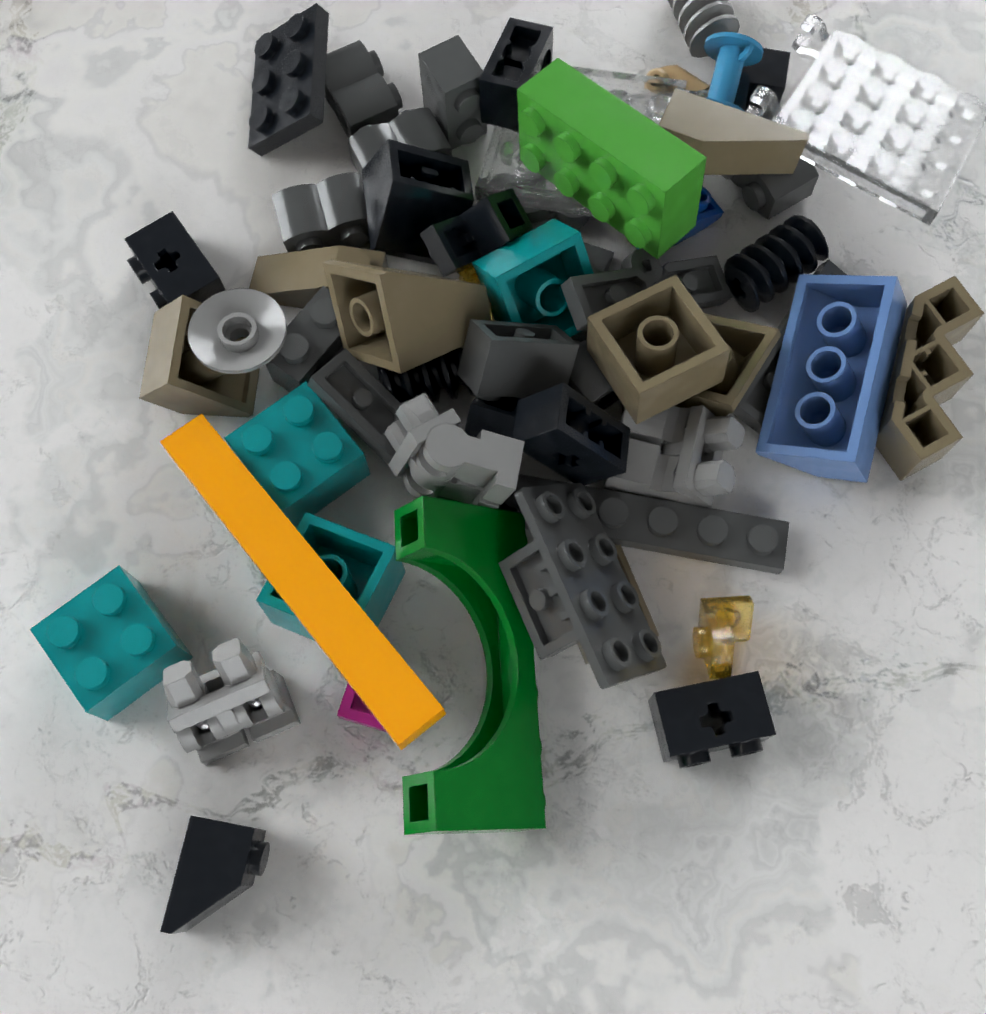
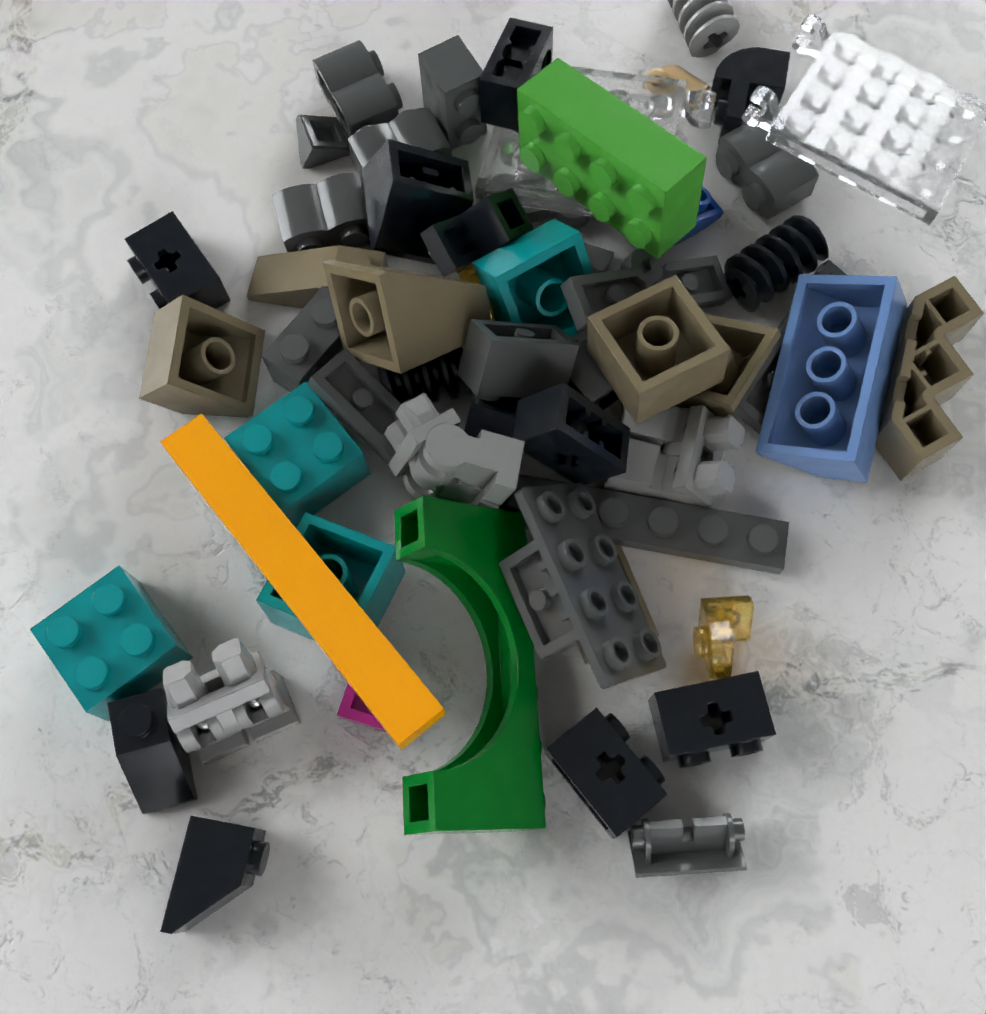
light grey dish [188,288,287,374] -> none
black plate [248,3,329,157] -> none
dark tan slope [659,88,810,175] -> none
dark azure piece [704,32,764,111] -> none
none -> black slope [107,688,197,814]
none -> dark grey slope [296,115,350,169]
none -> black brick [545,707,668,839]
none -> dark grey hinge [628,813,747,878]

